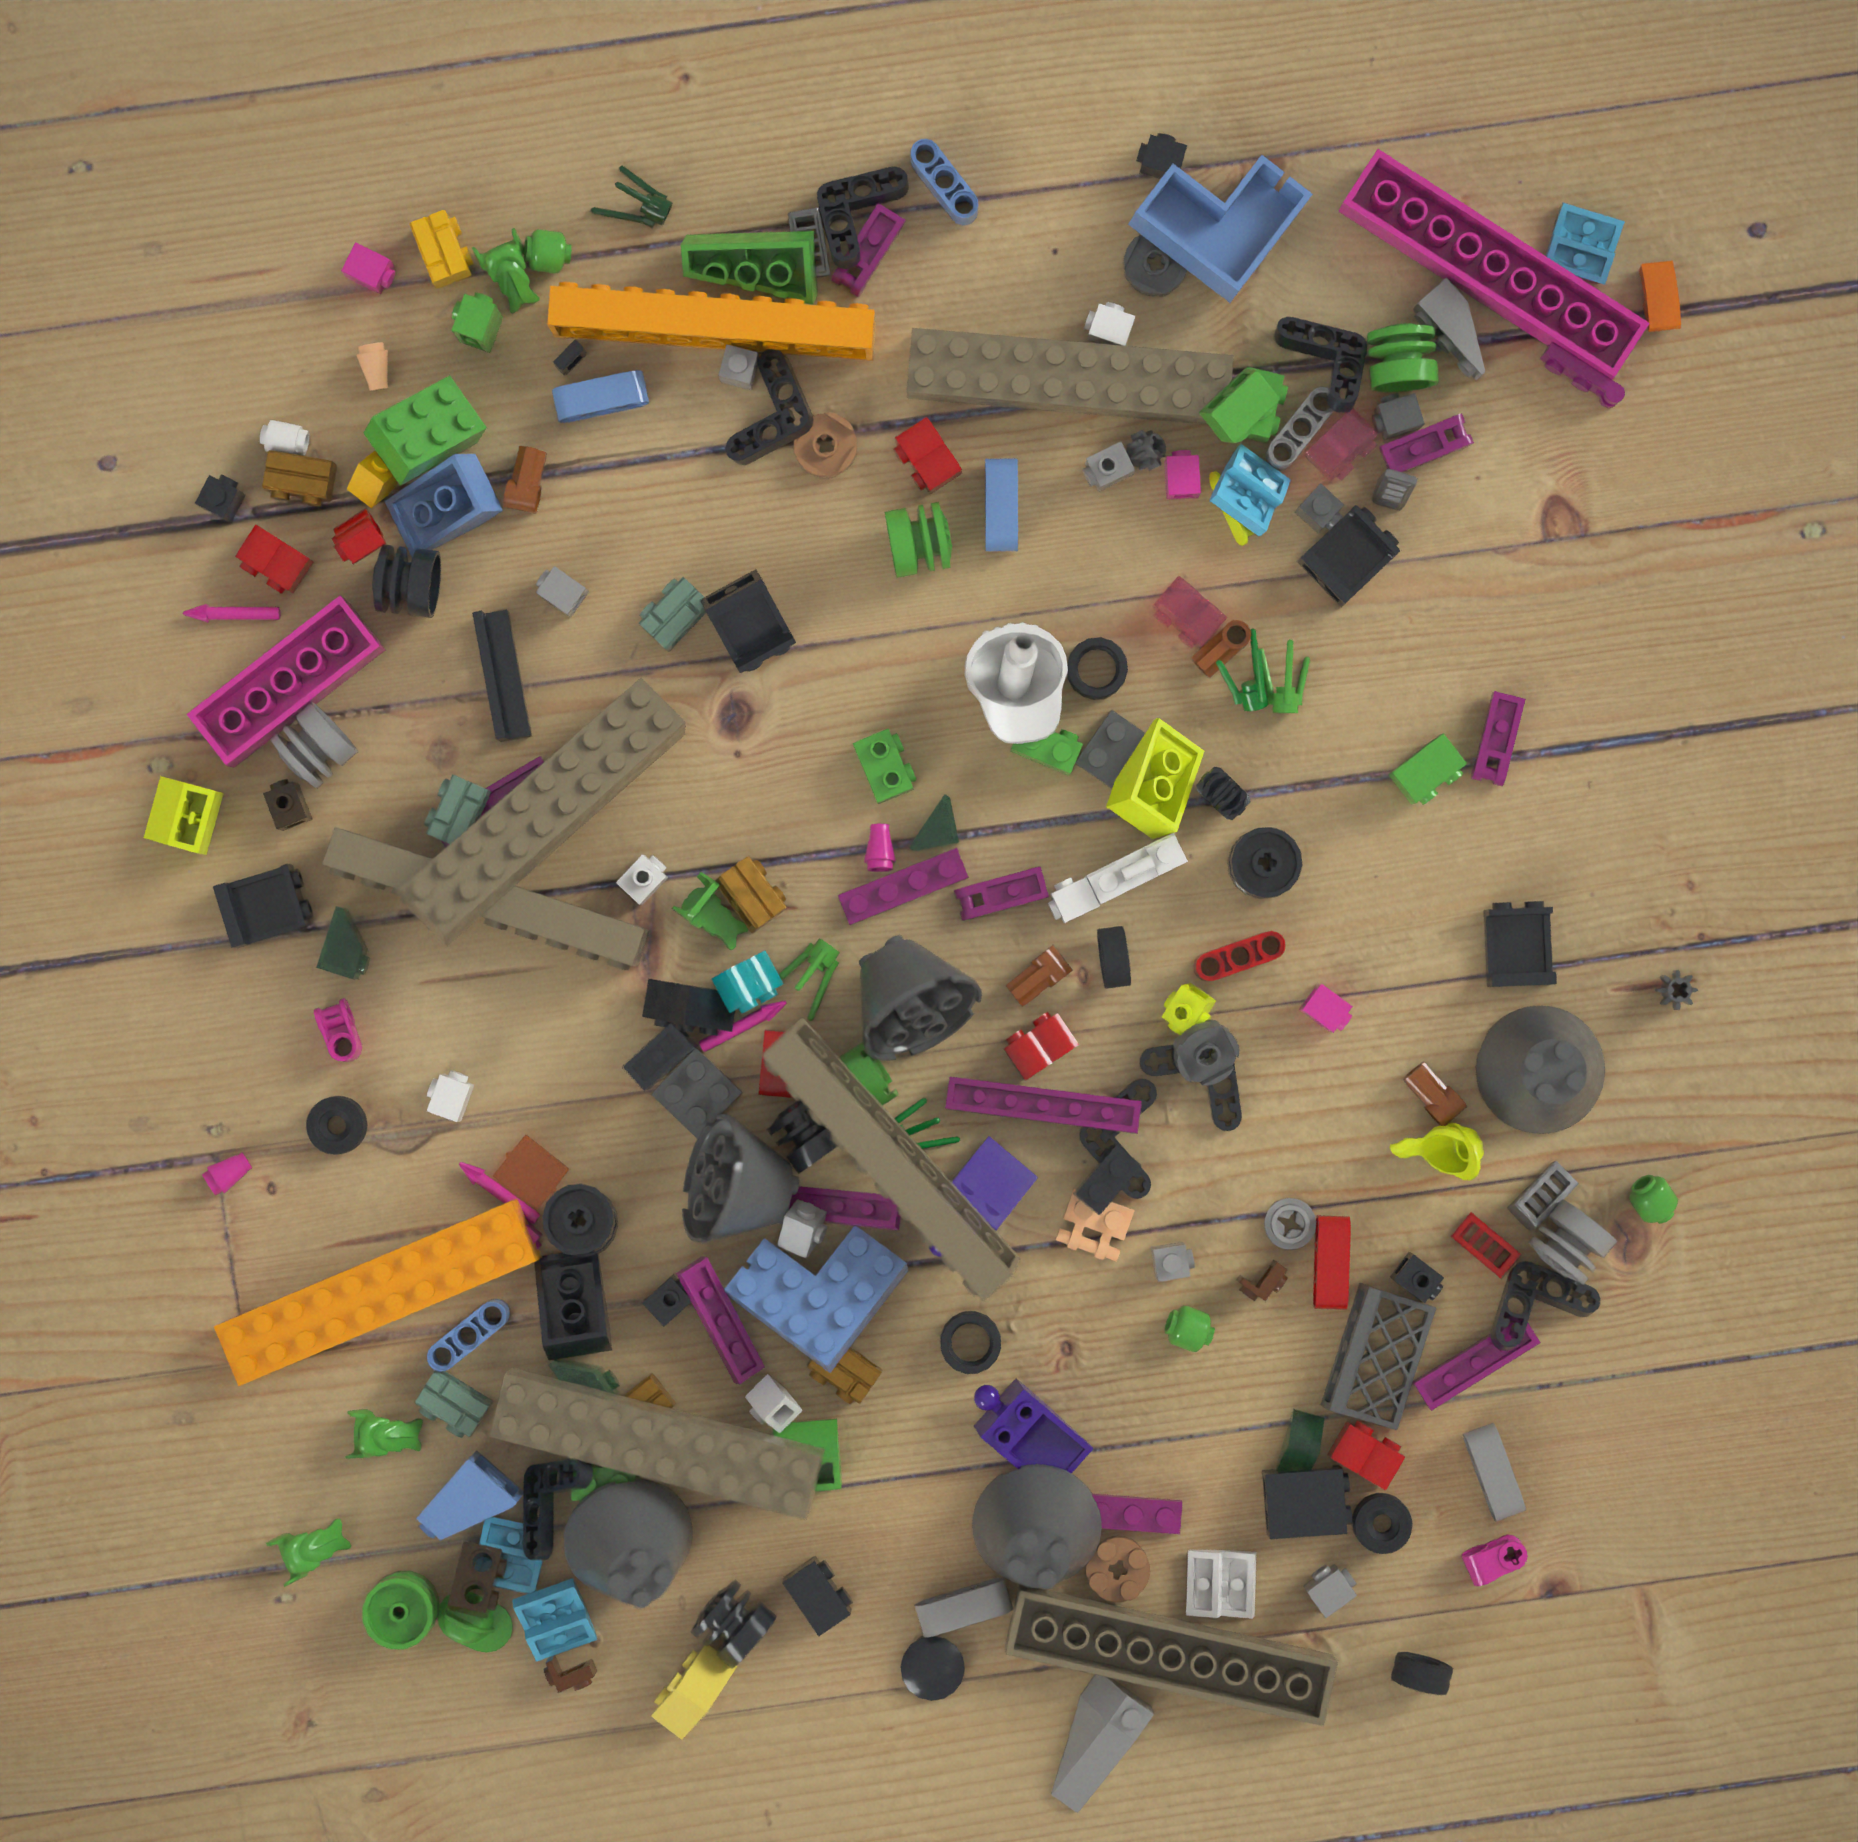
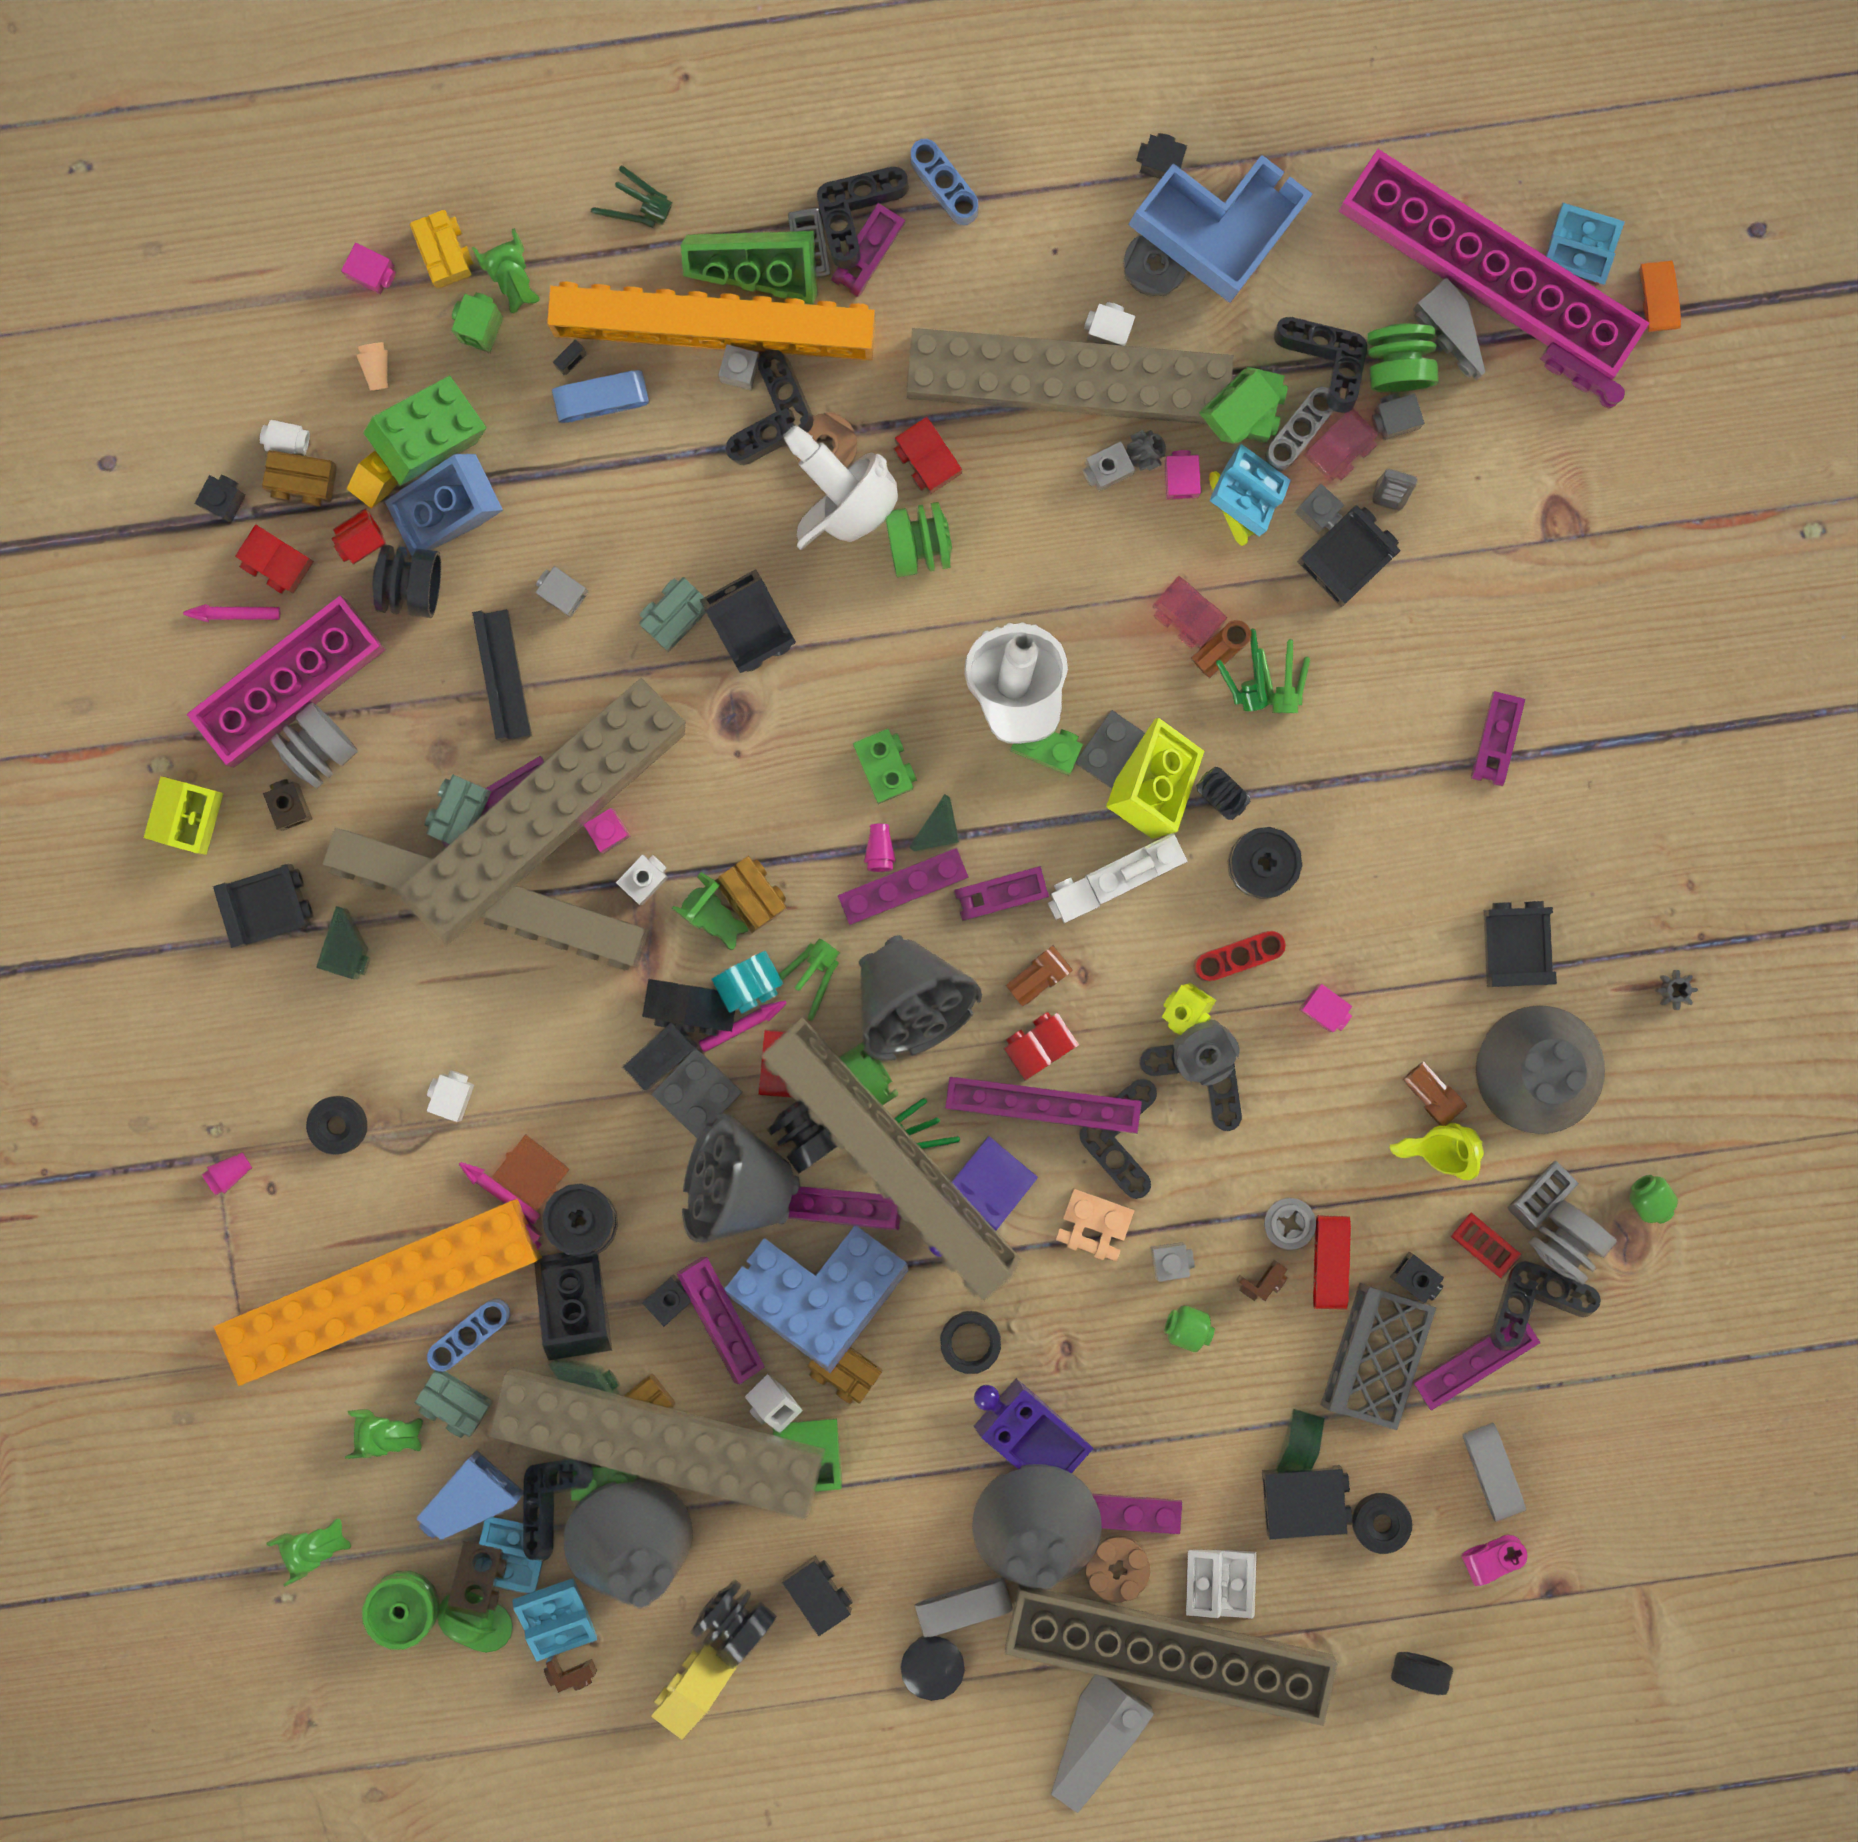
dark pink piece [314,998,362,1062] -> none
dark orange piece [503,446,547,514] -> none
bright green head [523,229,572,273] -> none
light grey brick [777,1199,827,1258] -> none
medium blue beam [985,459,1018,551] -> none
black tyre [1067,637,1128,700] -> none
black brick [1073,1144,1142,1215] -> none
black tyre [1097,926,1131,989] -> none
light grey brick [1303,1564,1357,1618] -> none
red brick [1327,1420,1405,1490] -> none
magenta plate [1379,414,1474,473] -> none
bright green brick [1388,733,1467,805] -> none
none -> dark pink brick [584,808,631,854]
none -> white piece [783,425,898,550]

